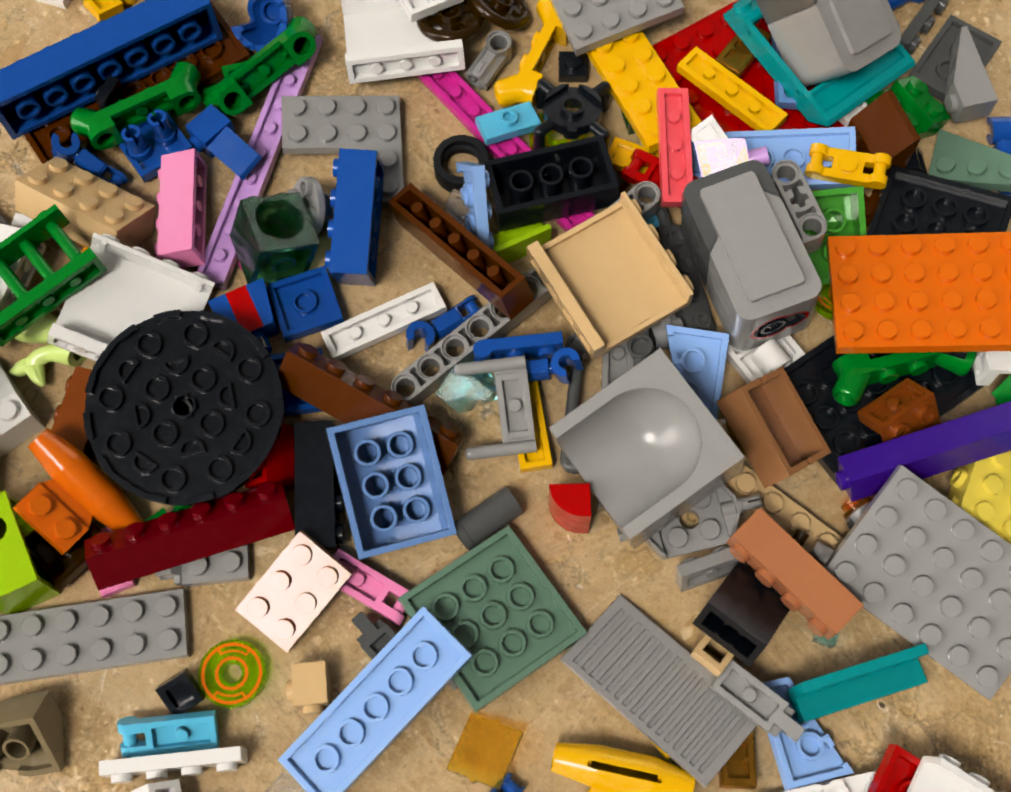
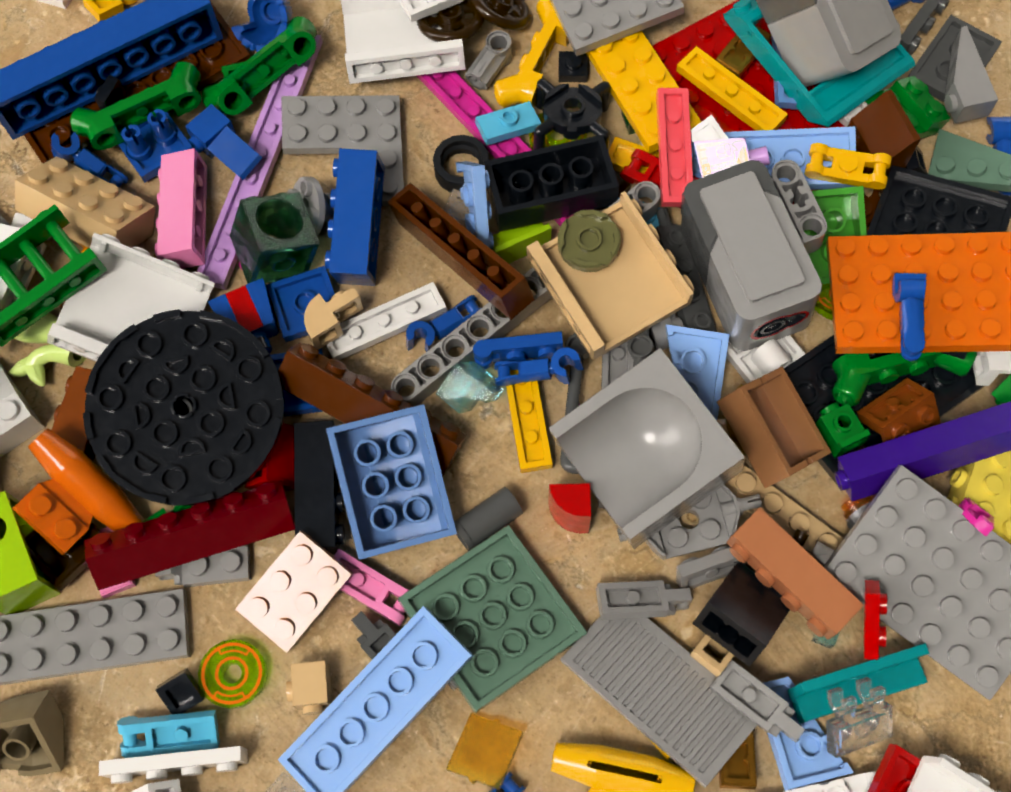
light grey plate [455,355,537,460] -> none
none -> tan brick [304,287,363,350]
none -> olive tile [558,209,621,272]
none -> light grey hinge [596,580,692,620]
none -> green brick [816,402,871,458]
none -> clear plate [826,677,893,758]
none -> red plate [863,580,887,660]
none -> blue piece [892,273,926,361]
none -> dark pink tile [958,497,994,536]

